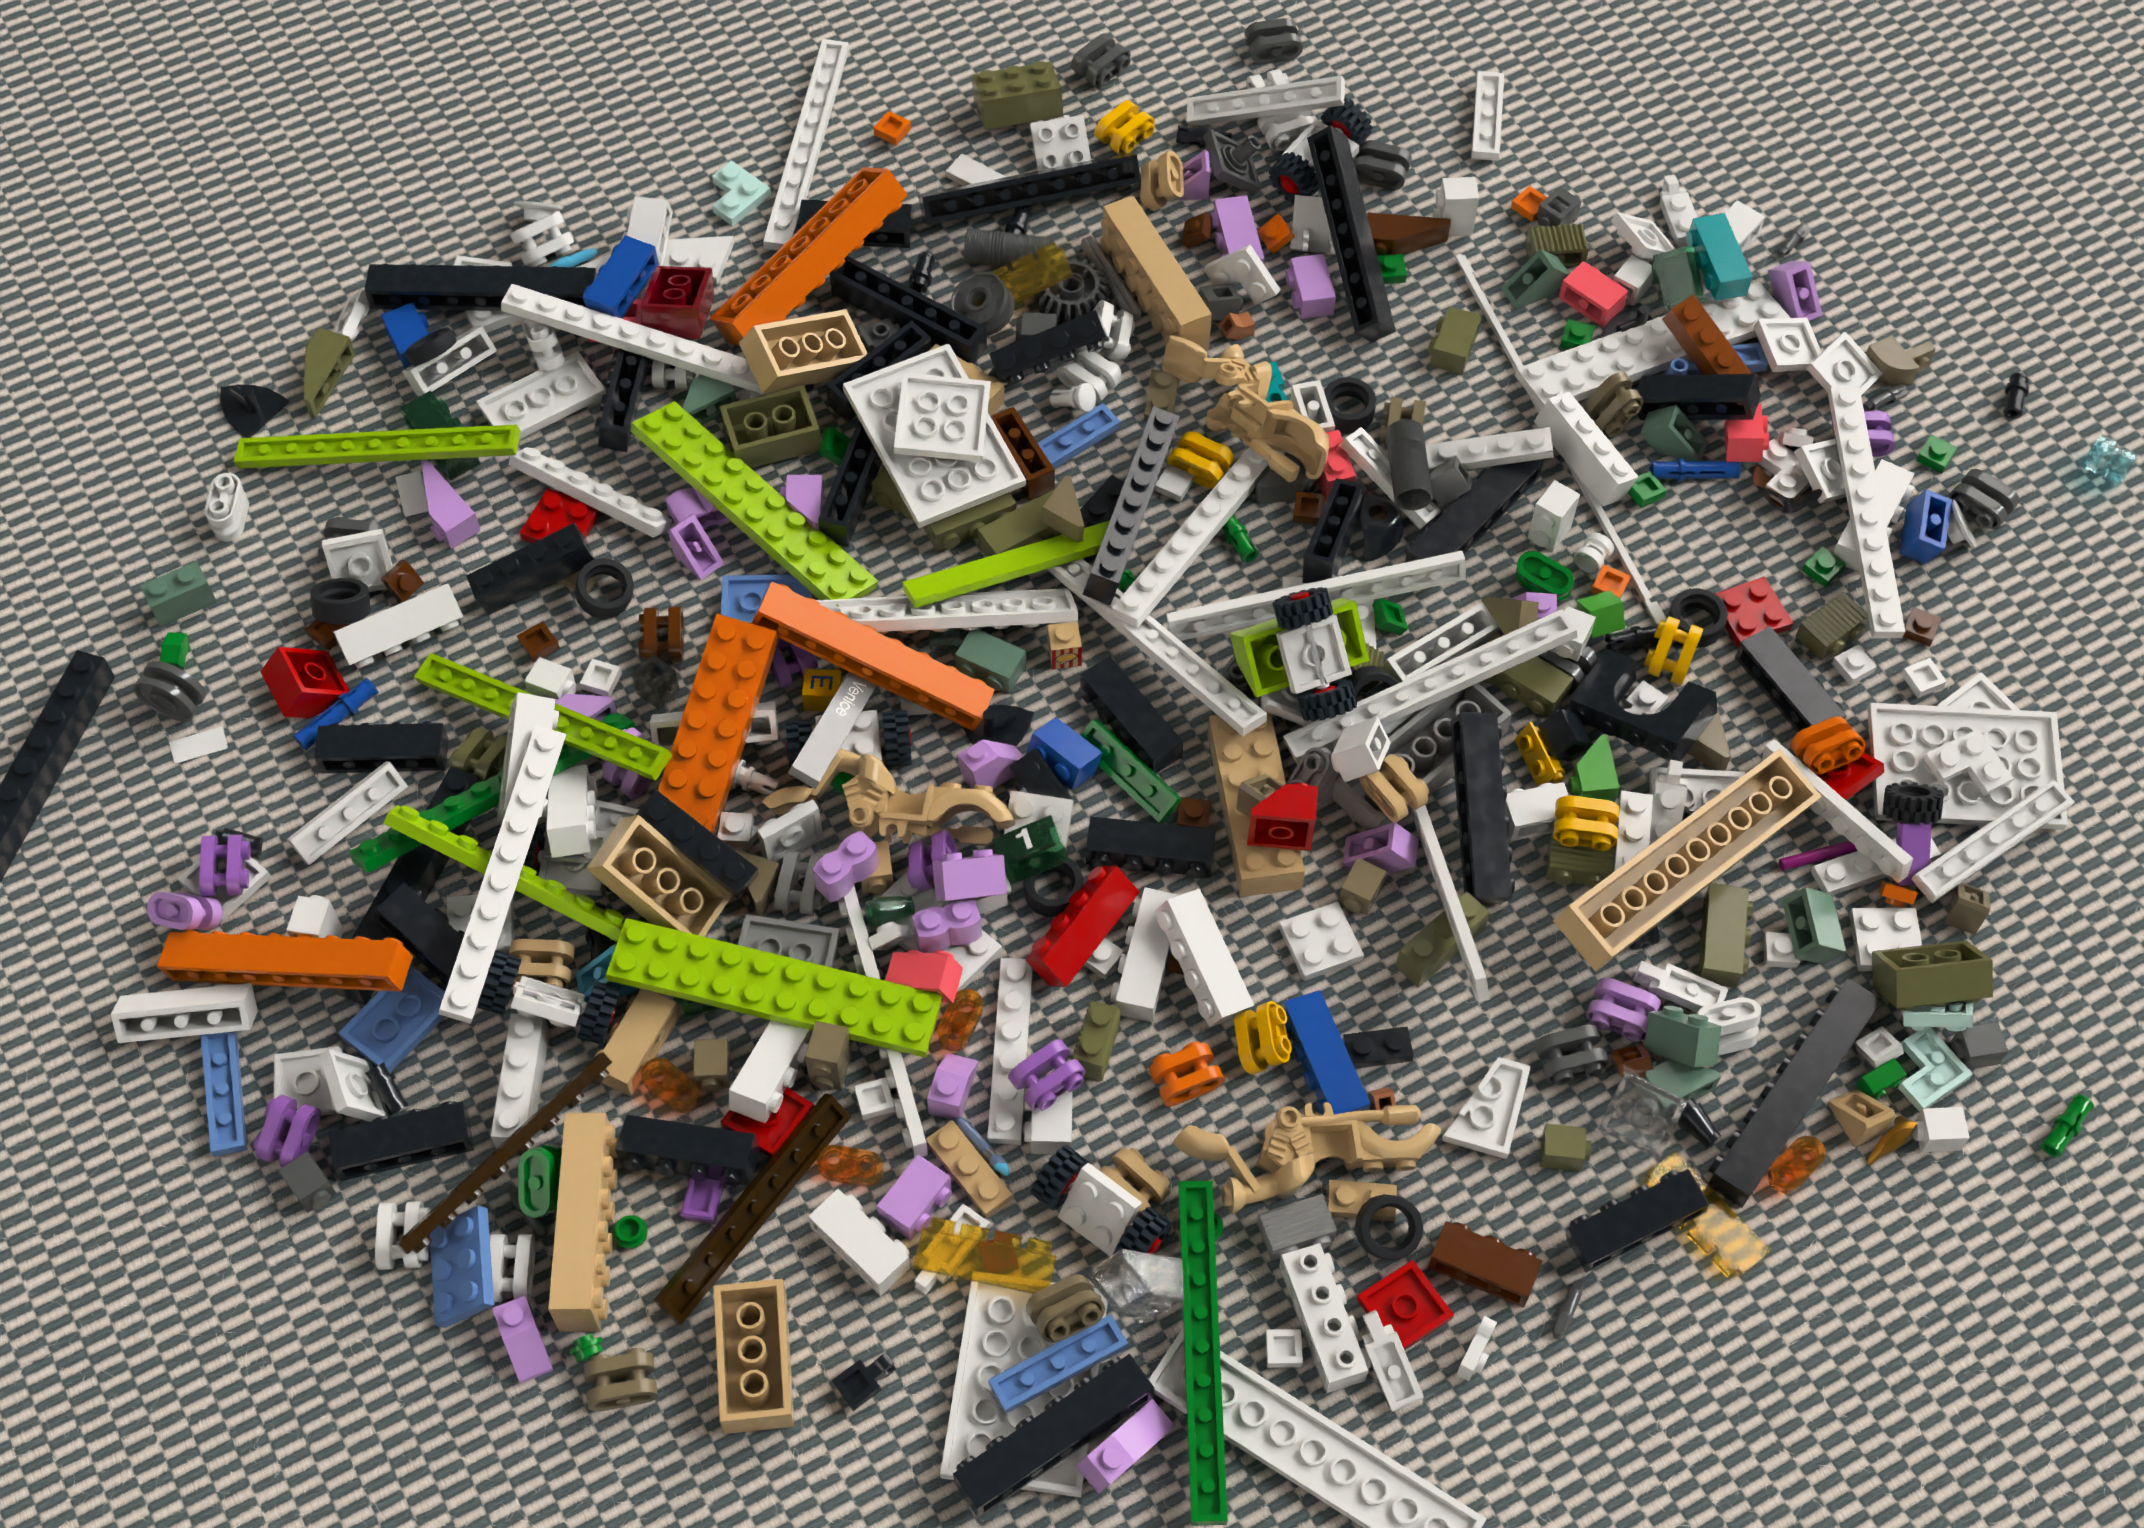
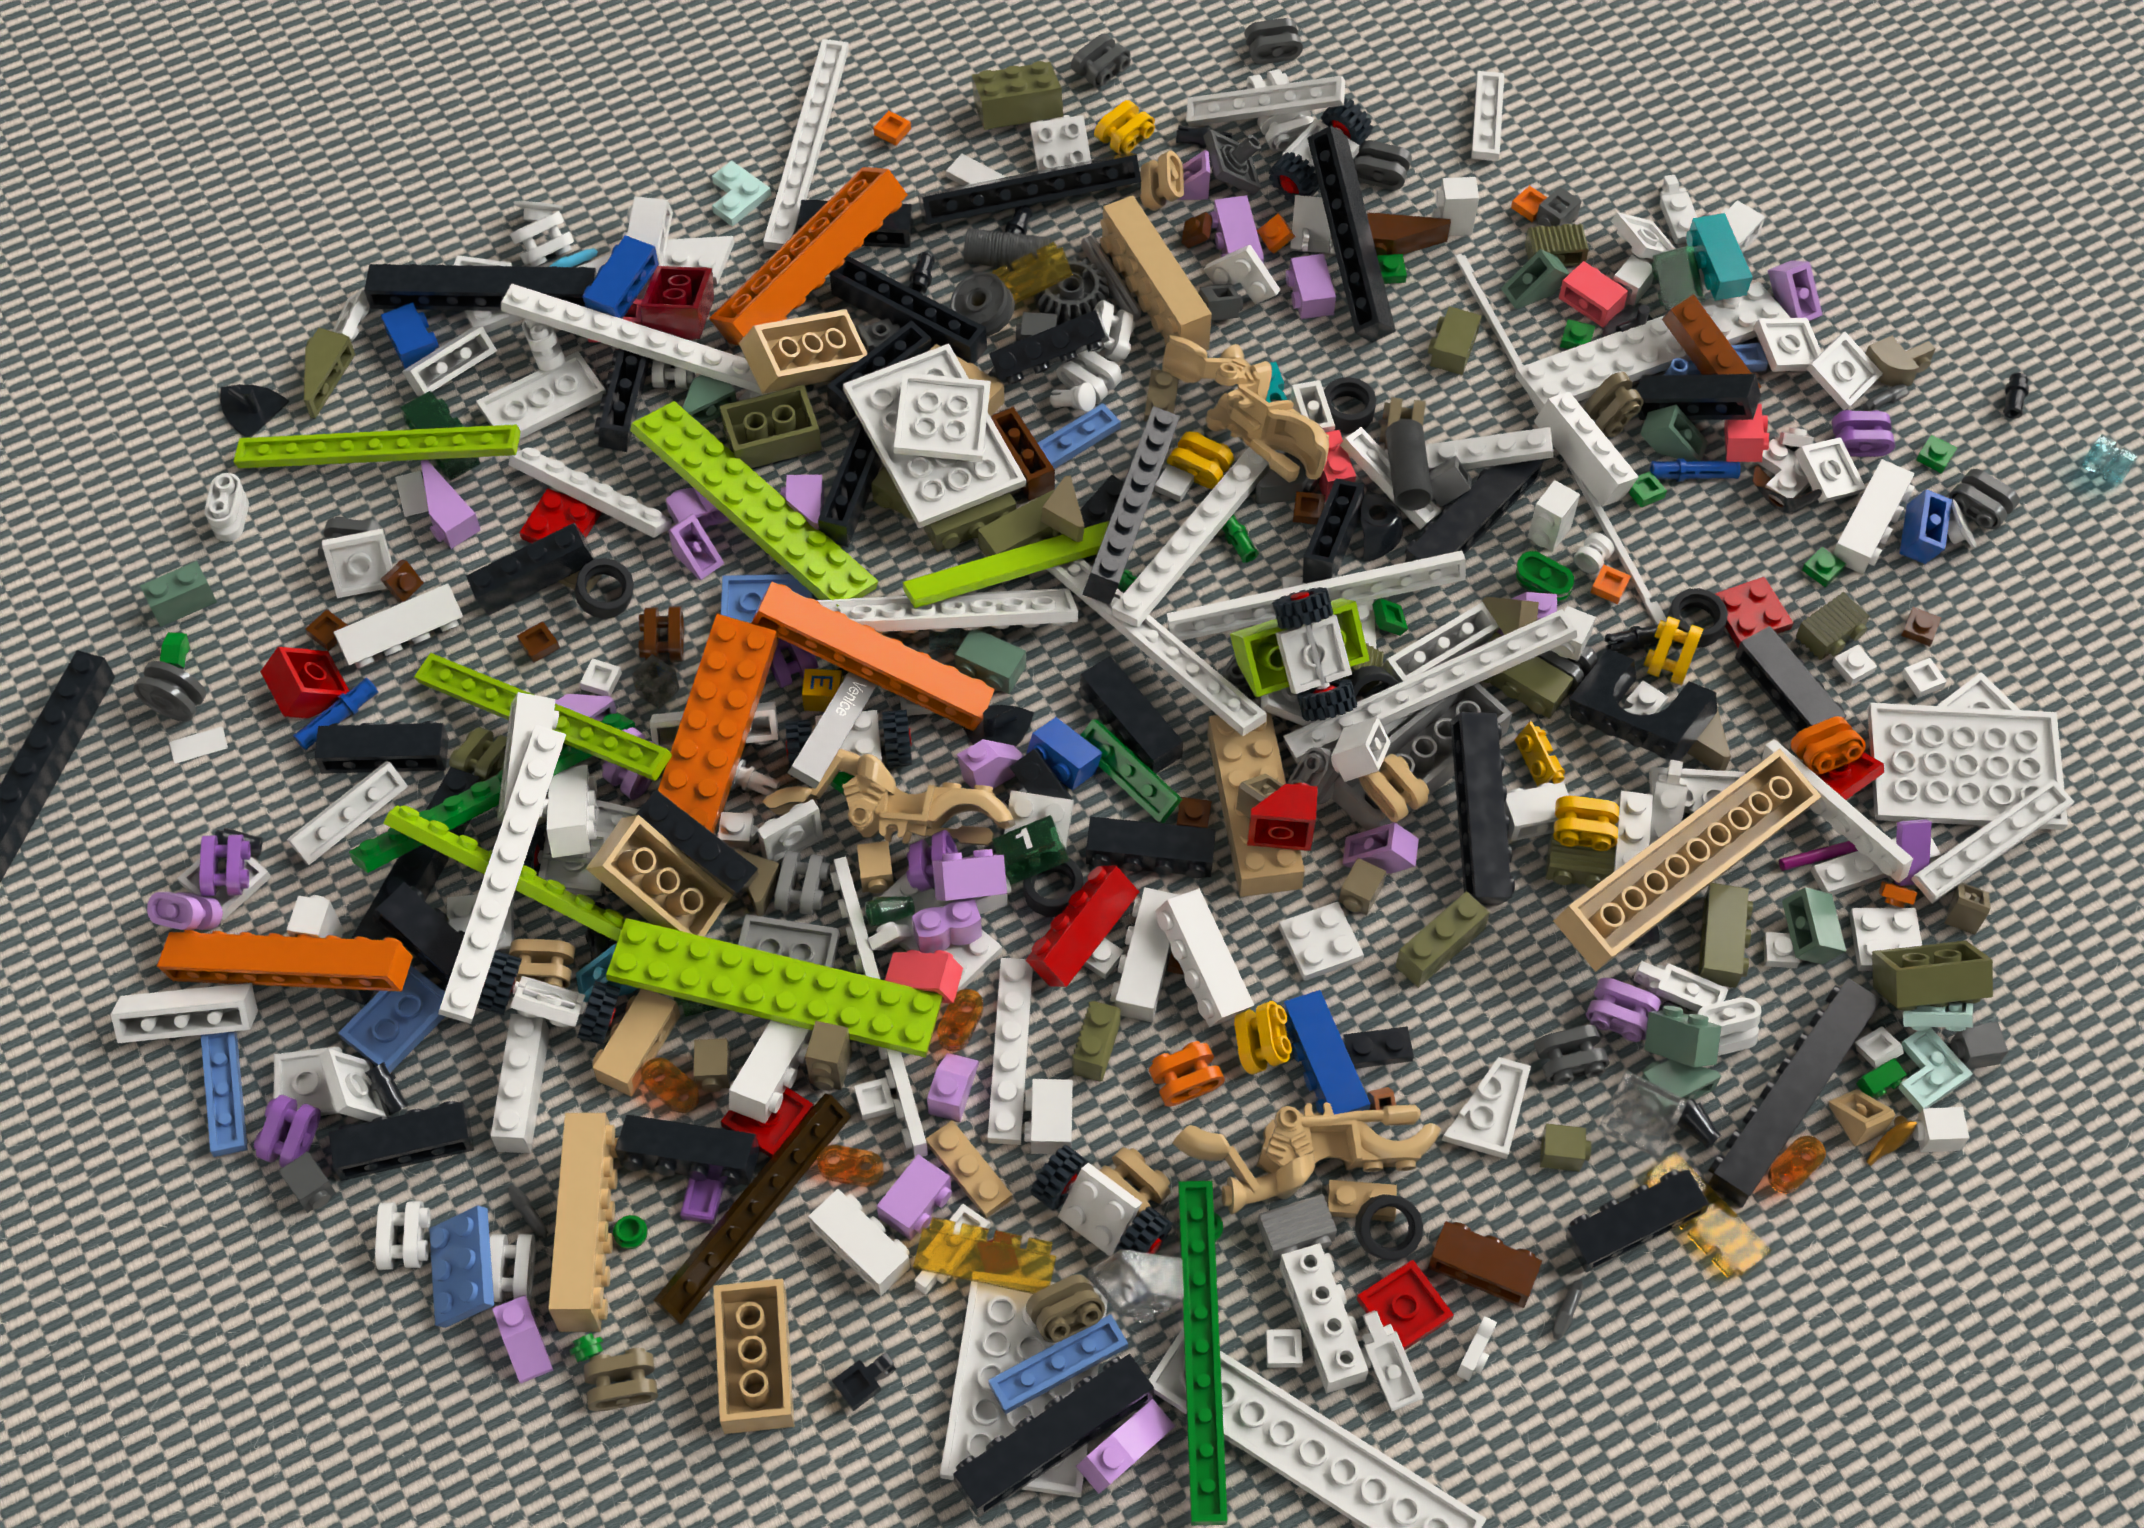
black tyre [310,578,371,625] -> none
dark brown plate [395,1052,612,1254] -> none
black tyre [405,327,456,366] -> none
green brick [518,1143,562,1218] -> none
white brick [525,657,577,700] -> none
lavender brick [813,831,879,902] -> none
green plate [819,426,851,467] -> none
sand blue piece [954,1117,1009,1176] -> none
medium lavender brick [1008,1039,1086,1111] -> none
tan brick [1047,621,1082,670] -> none
nougat piece [1219,311,1255,340] -> none
white tile [1412,805,1490,1002] -> none
black brick [1538,709,1593,761] -> none
bright green slope [1569,734,1620,803] -> none
bright green brick [1576,590,1625,638] -> none
reddish brown plate [1610,1043,1653,1079] -> none
dark grey piece [1777,222,1812,258] -> none
white plate [1828,387,1905,638] -> none
black tyre [1882,782,1944,825] -> none
white plate [1923,728,2014,796] -> none
green pin [2041,1094,2094,1158] -> none

